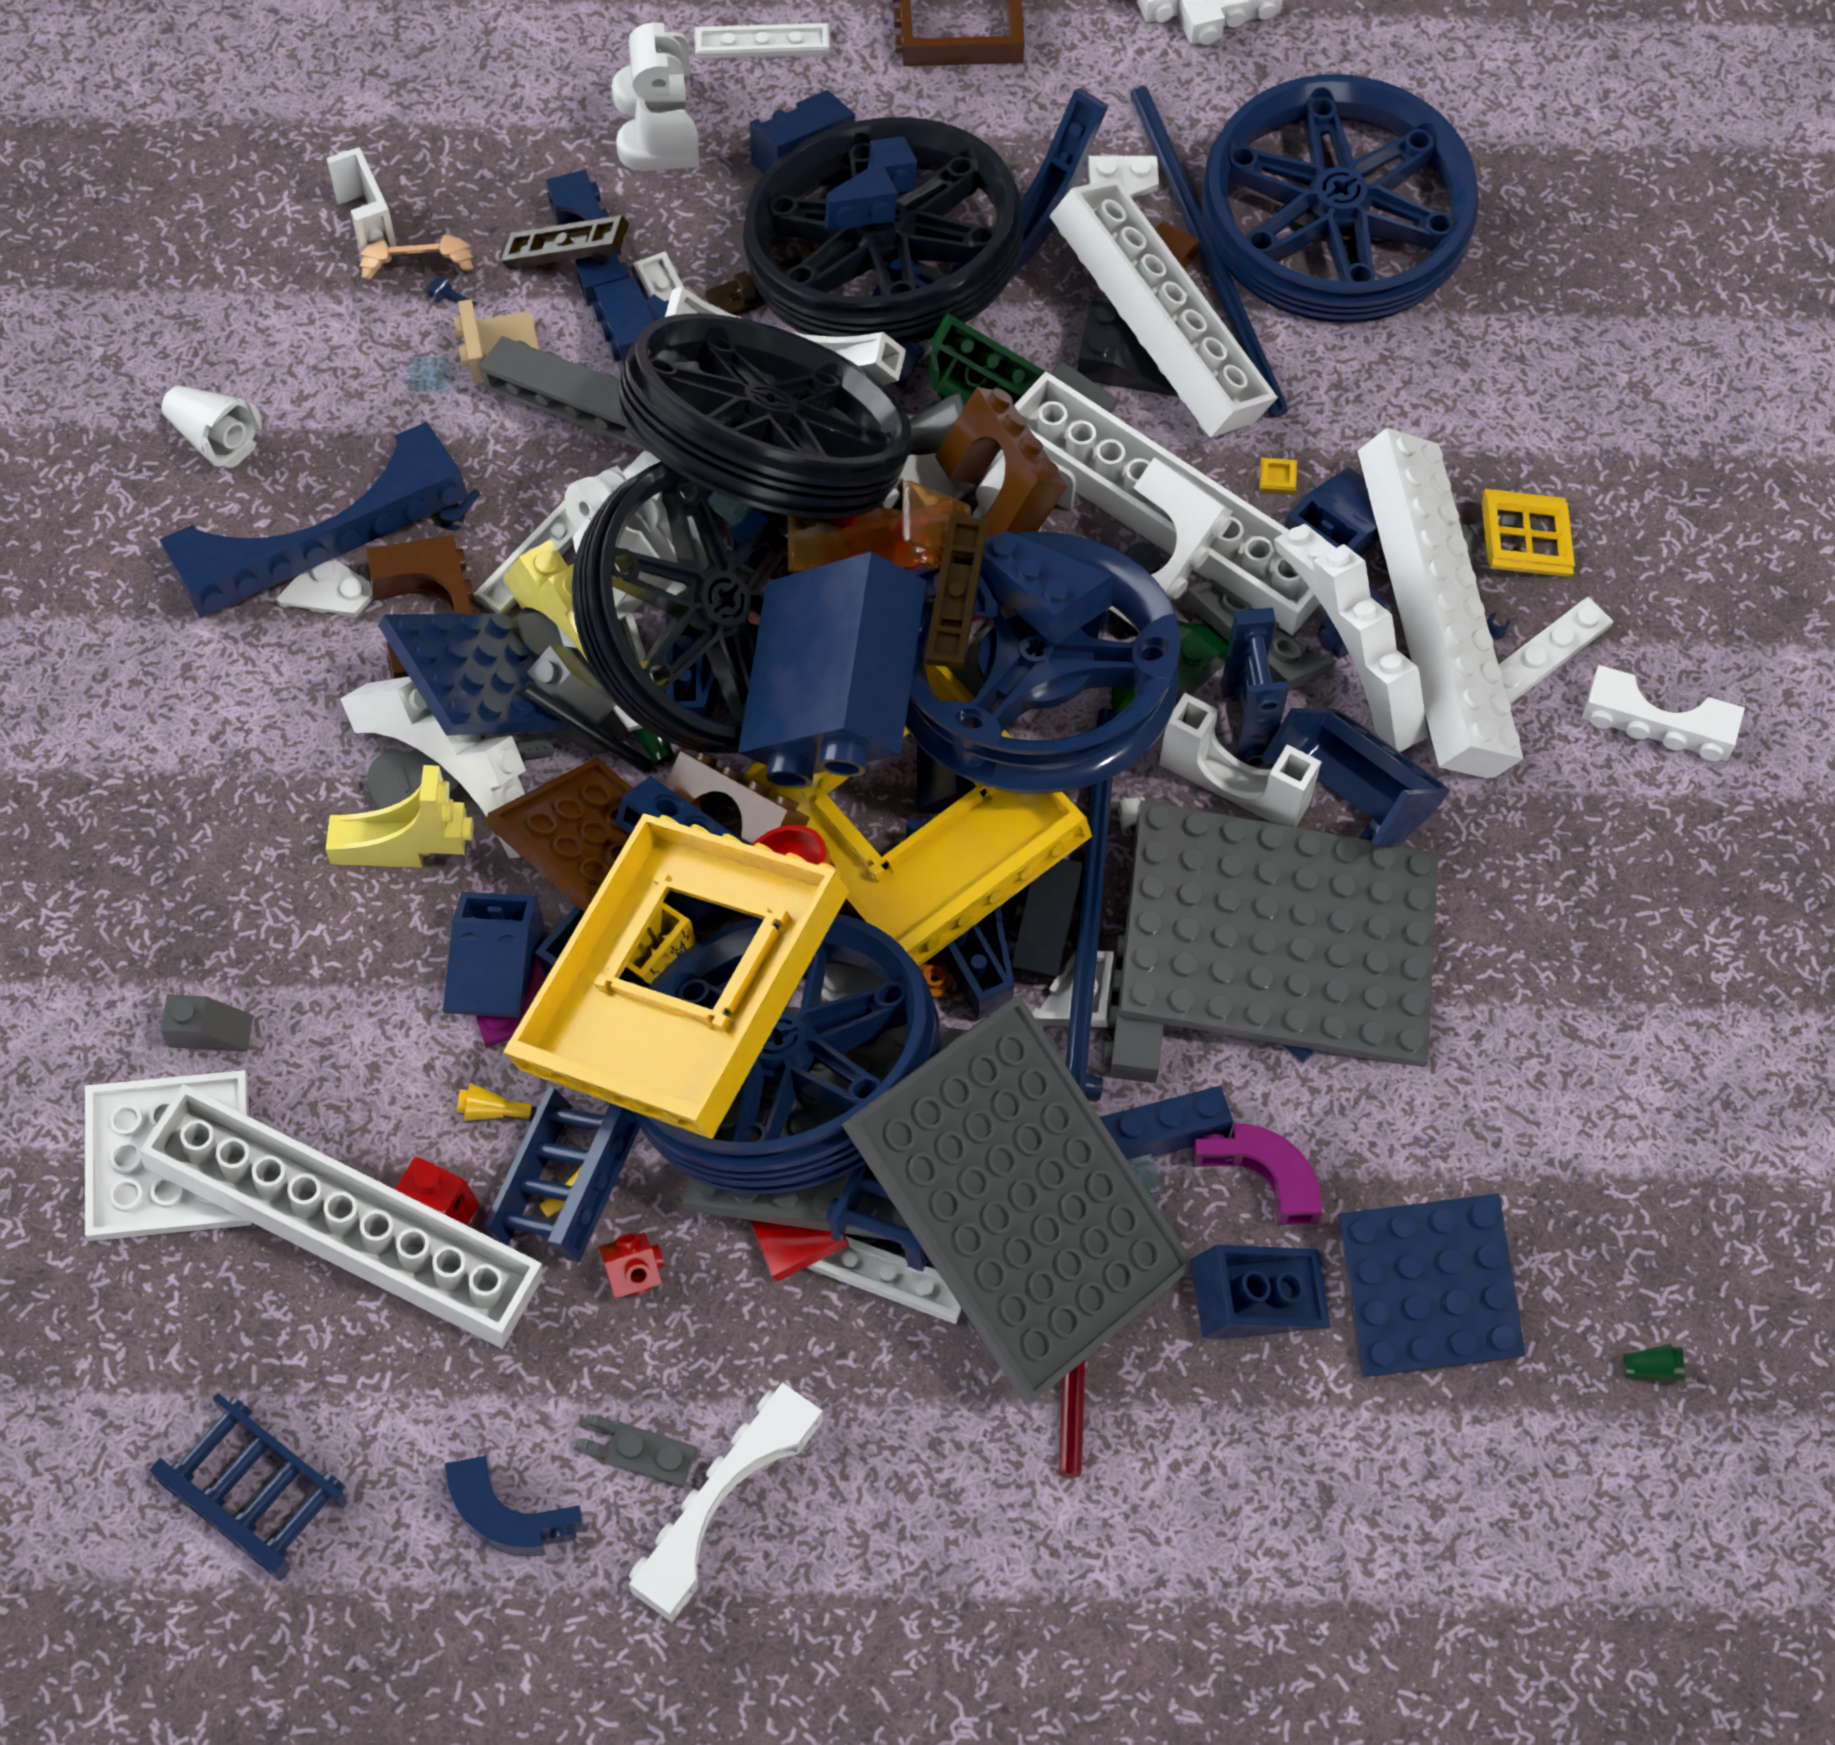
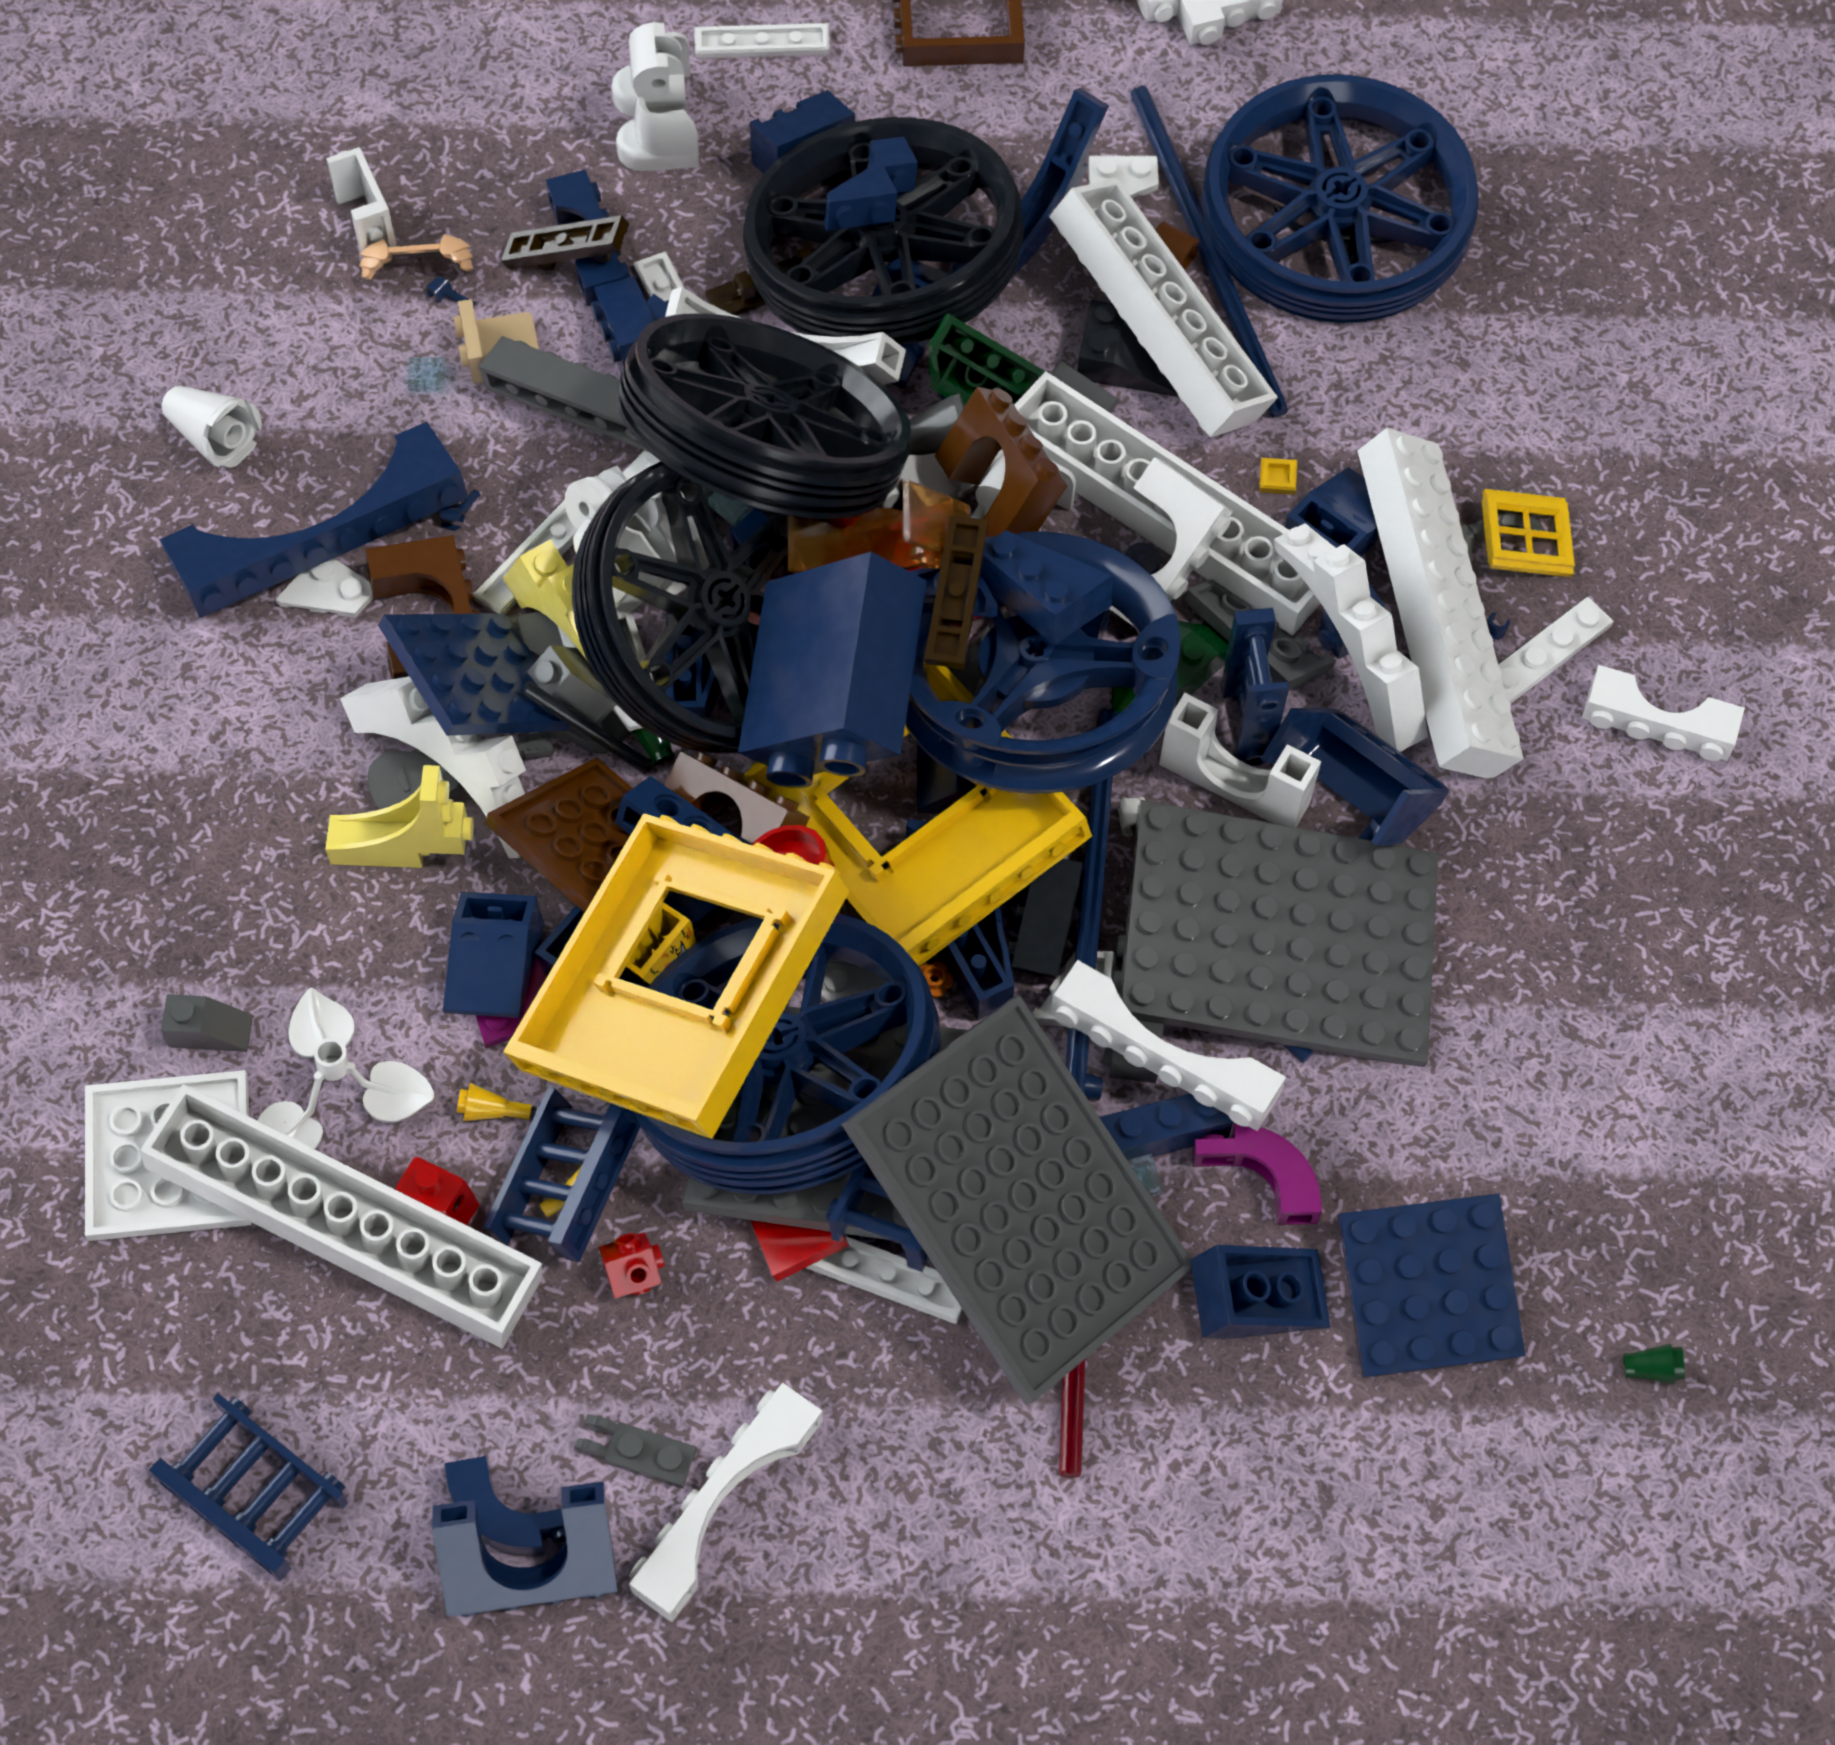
none -> white plant [257,988,435,1149]
none -> arch [432,1481,618,1617]
none -> white arch [1050,960,1286,1131]

